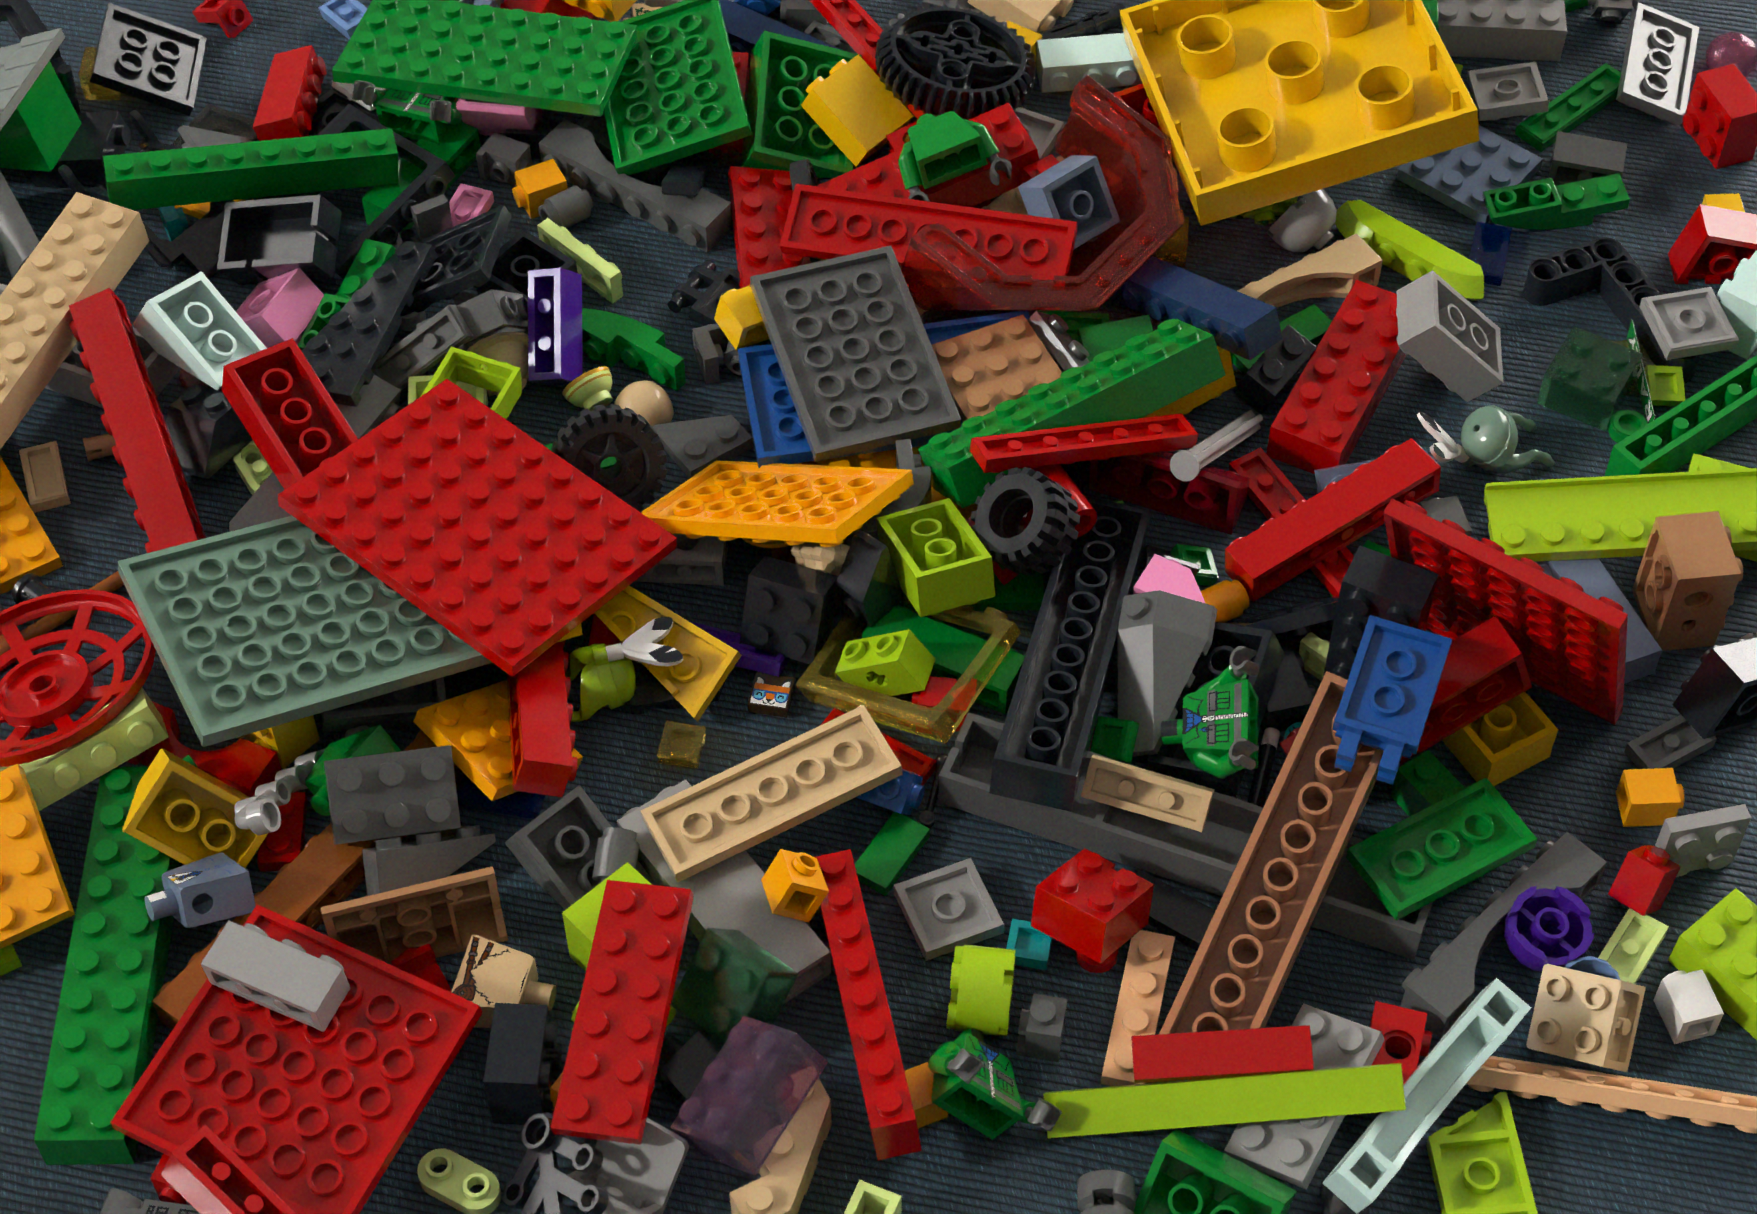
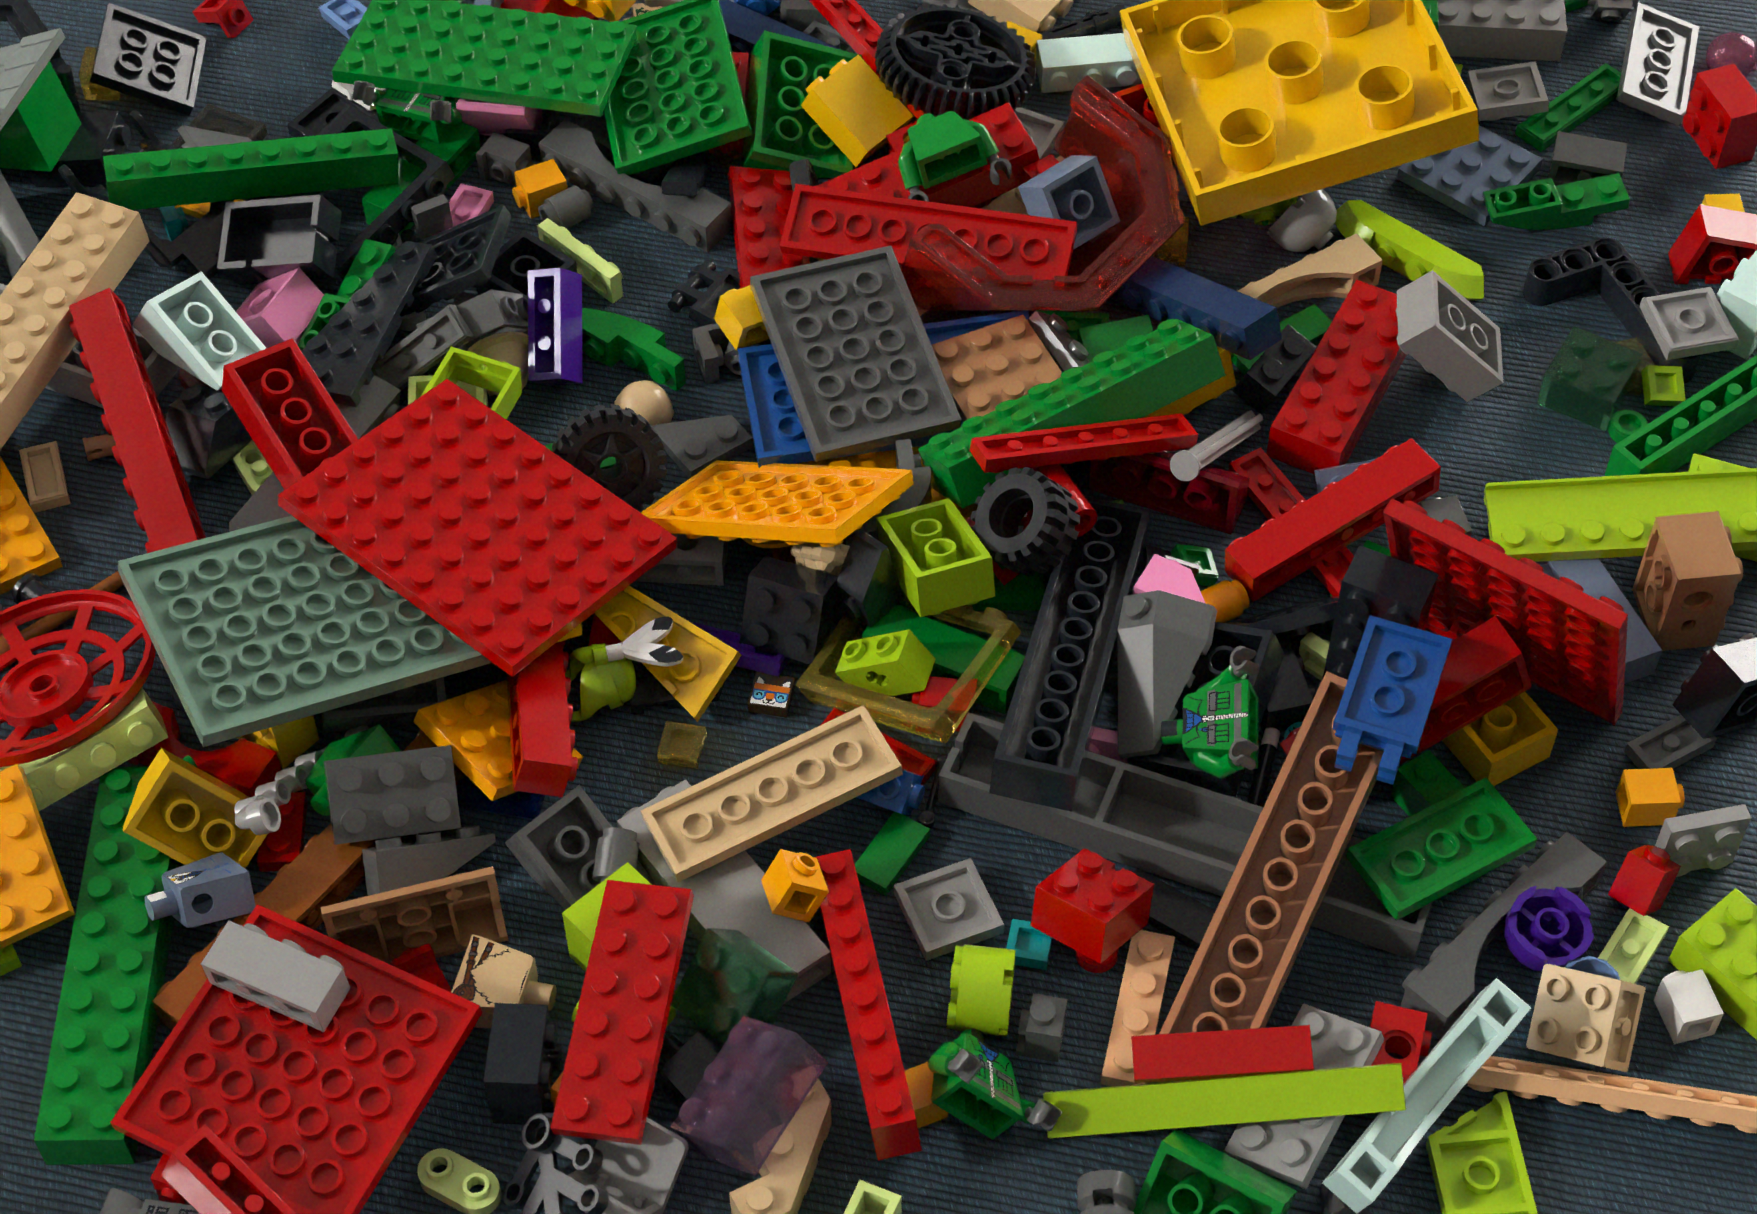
red brick [253,45,327,141] -> none
yellowish green piece [562,366,613,412] -> none
tan plate [1081,755,1215,832] -> none
green tile [1090,716,1139,764] -> none
sand green hair [1417,405,1555,474] -> none
clear blue tile [1469,222,1512,286] -> none
sticker [1627,320,1655,424] -> none

